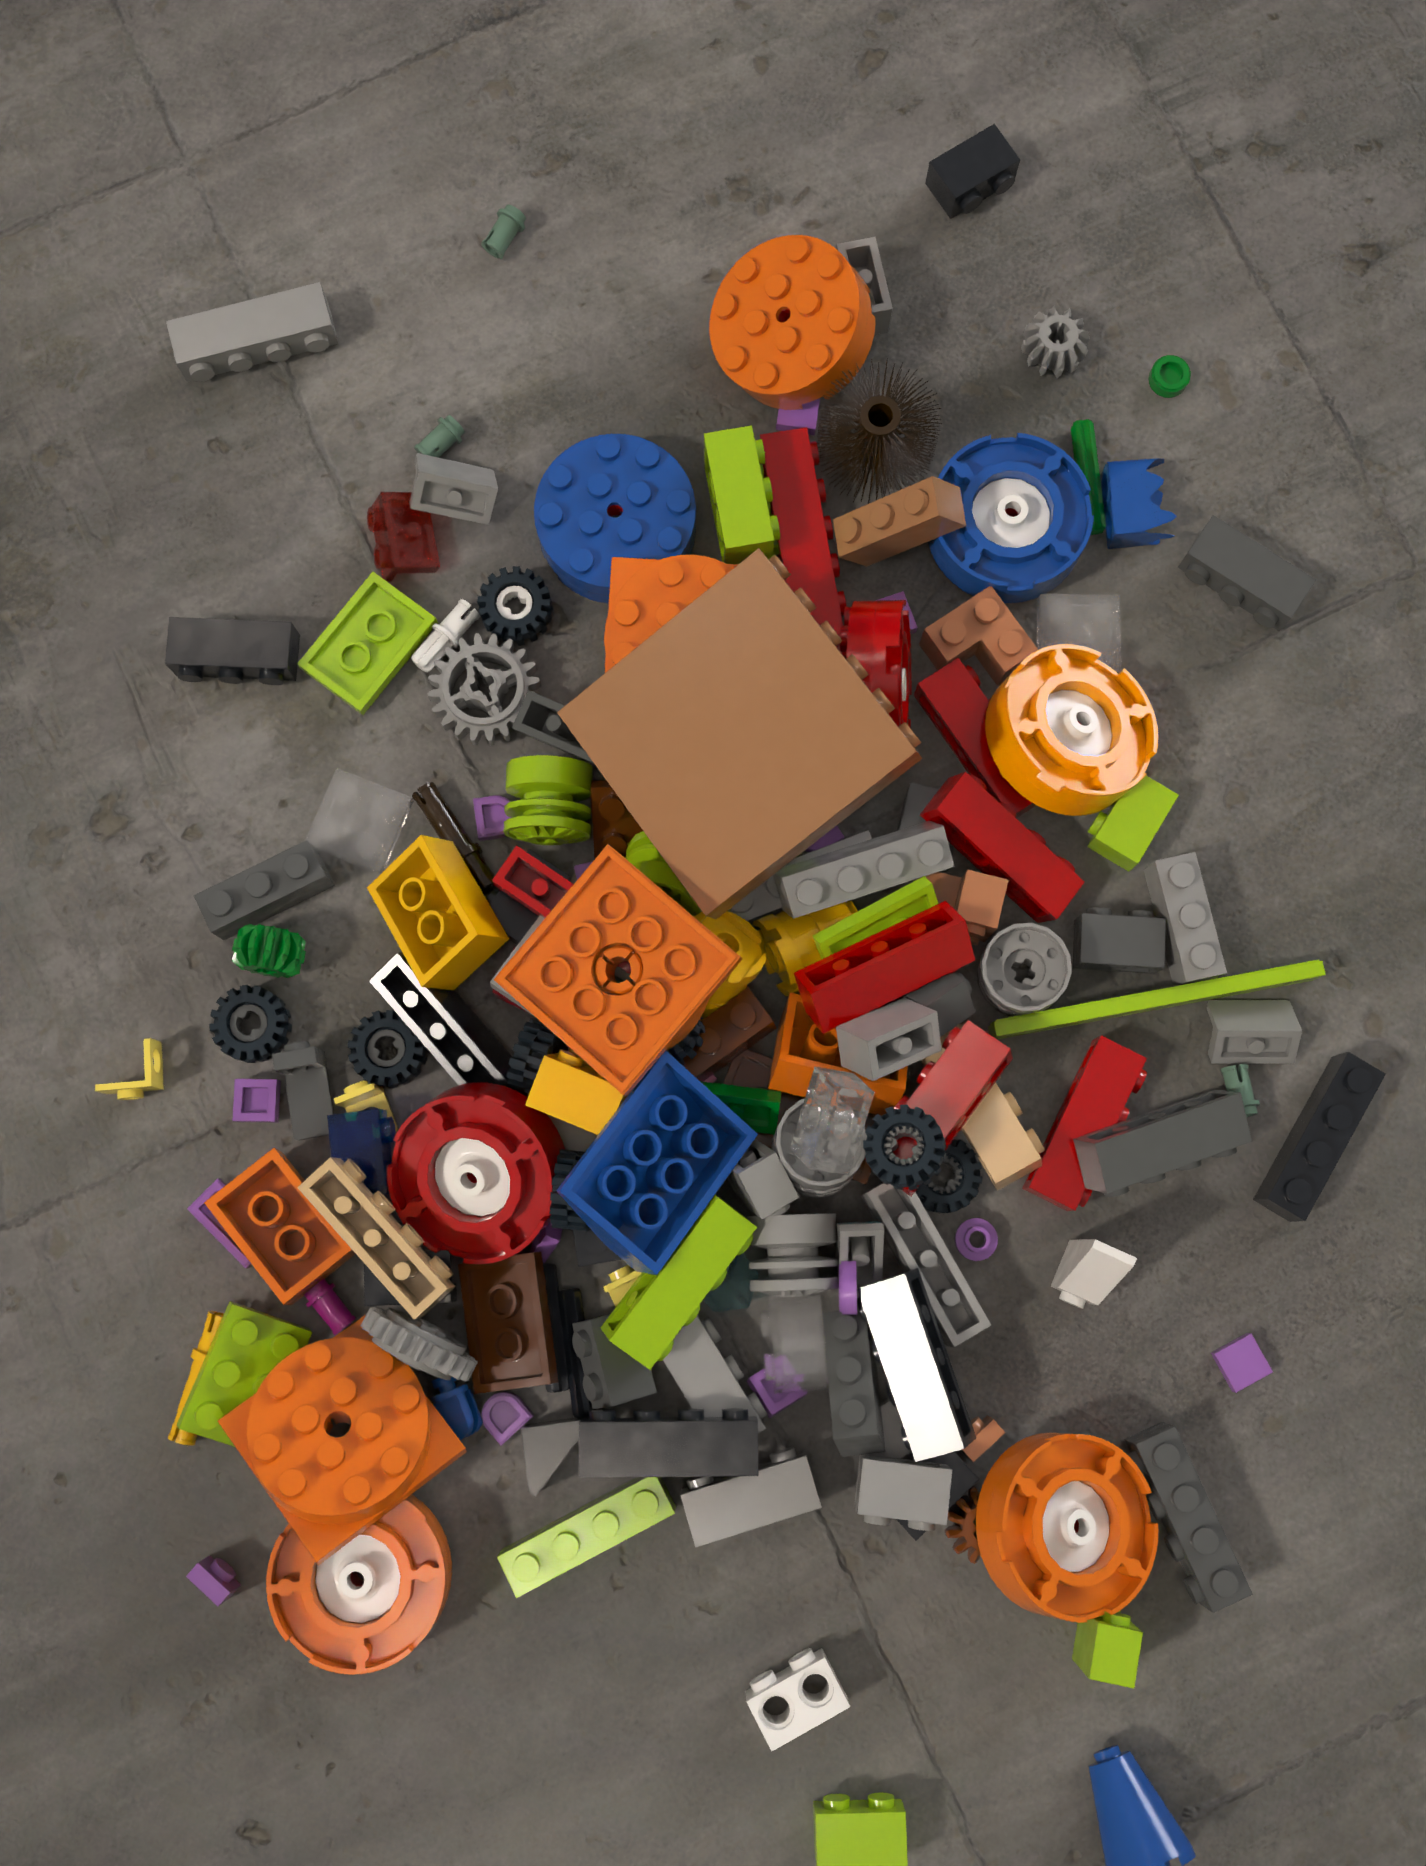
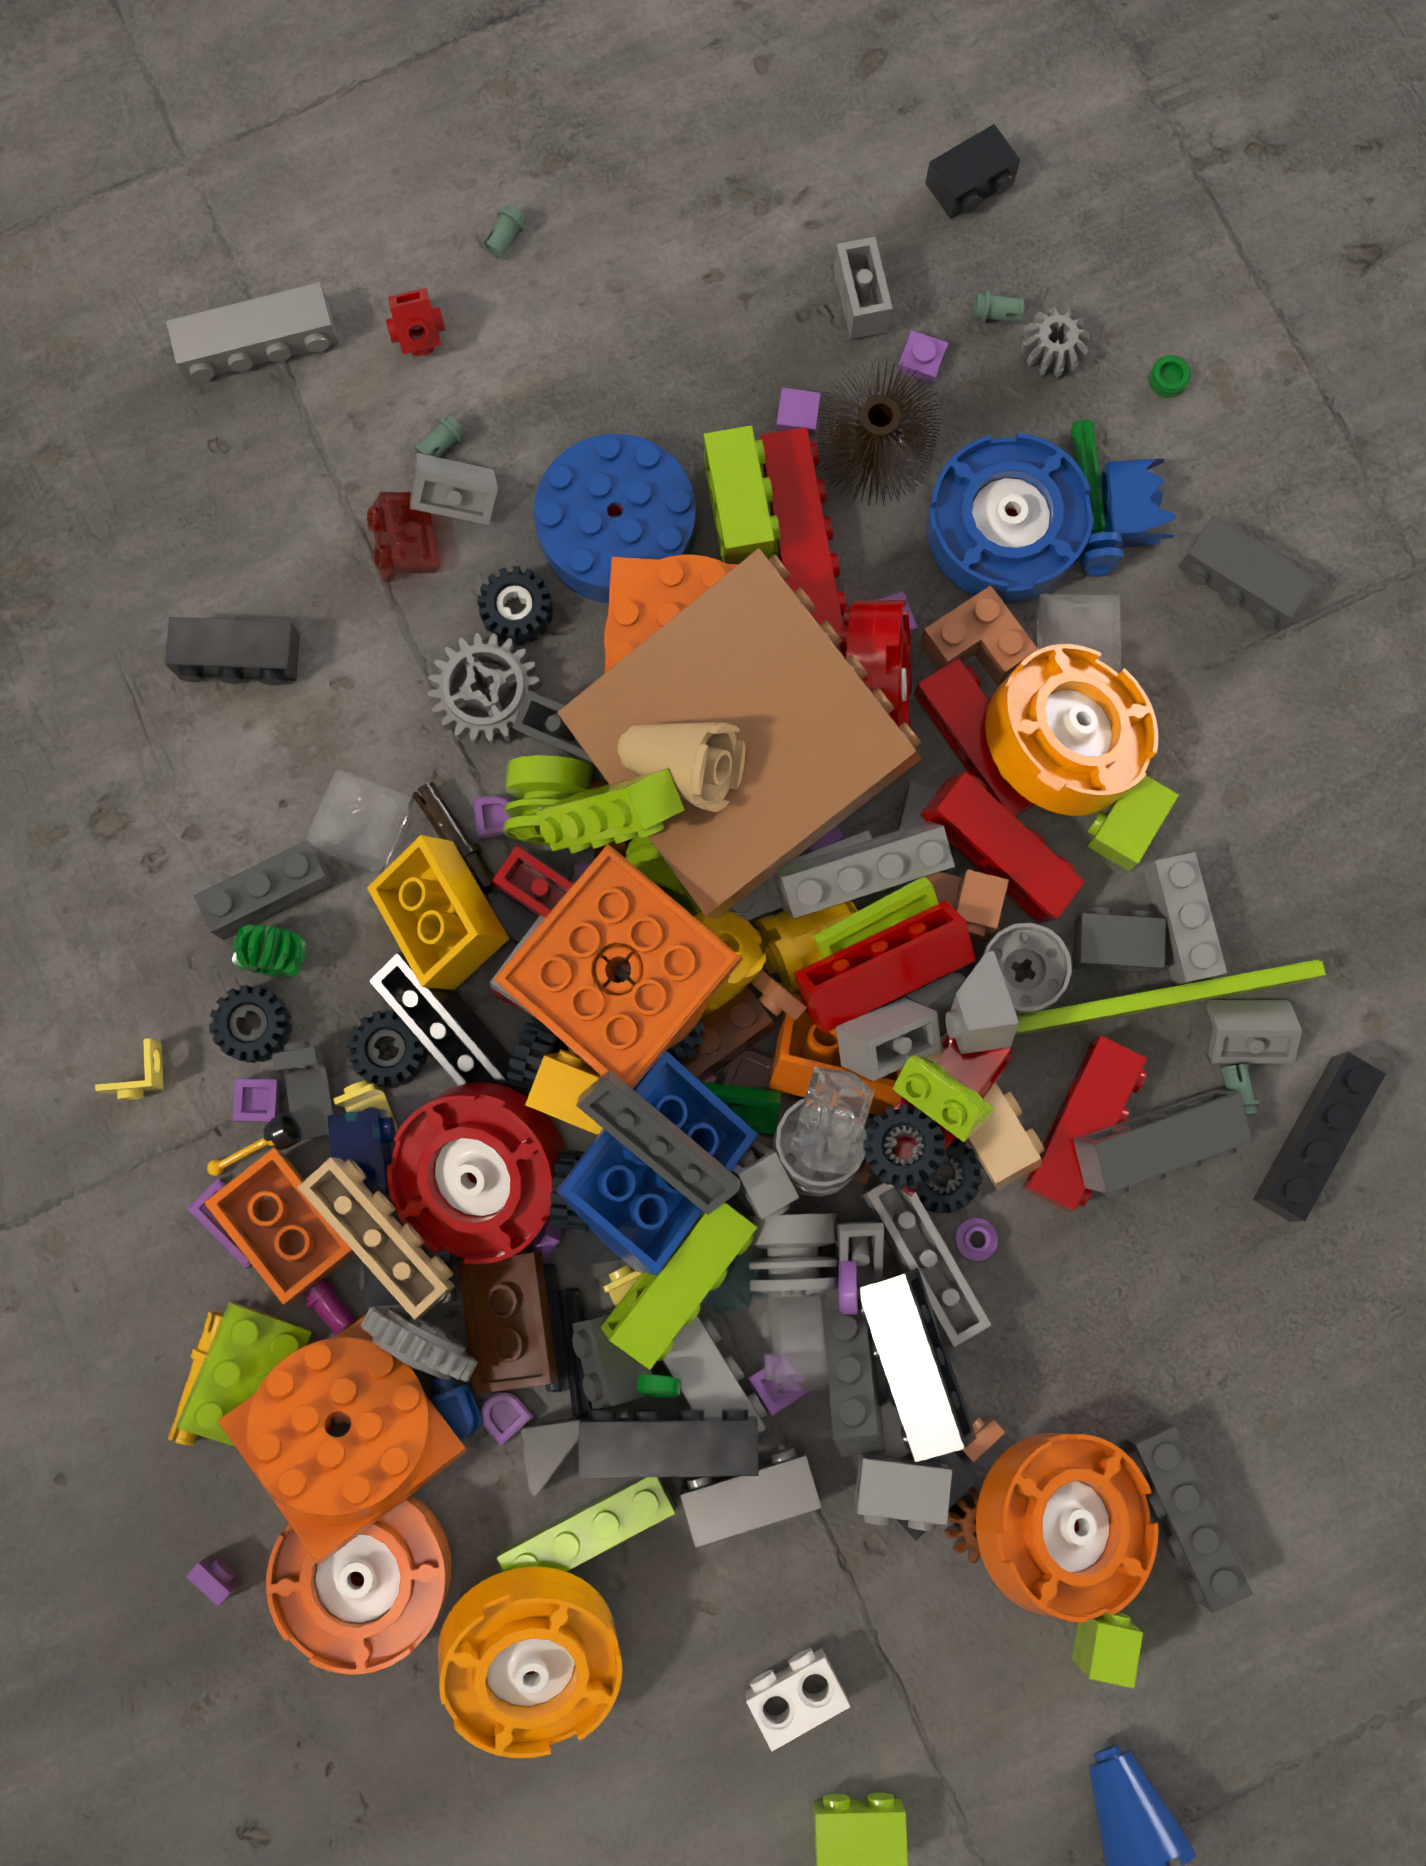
lime plate [297,572,438,715] -> none
white axle [411,599,480,673] -> none
orange piece [709,235,875,410] -> none
medium nougat brick [833,476,966,566] -> none
white slope [1050,1239,1137,1309] -> none
medium lavender tile [1211,1333,1273,1393] -> none
none -> black hinge [207,1112,301,1176]
none -> red brick [386,288,446,356]
none -> light orange piece [437,1566,622,1758]
none -> lime brick [536,768,685,854]
none -> dark grey plate [576,1070,740,1215]
none -> tan cone [618,722,746,812]
none -> green tile [636,1374,681,1398]
none -> nougat plate [751,970,807,1020]
none -> lime bracket [892,1055,995,1142]
none -> medium lavender plate [897,330,948,384]
none -> light grey slope [945,951,1019,1054]
none -> sand green pin [973,290,1024,324]
none -> blue arm [1079,532,1124,577]

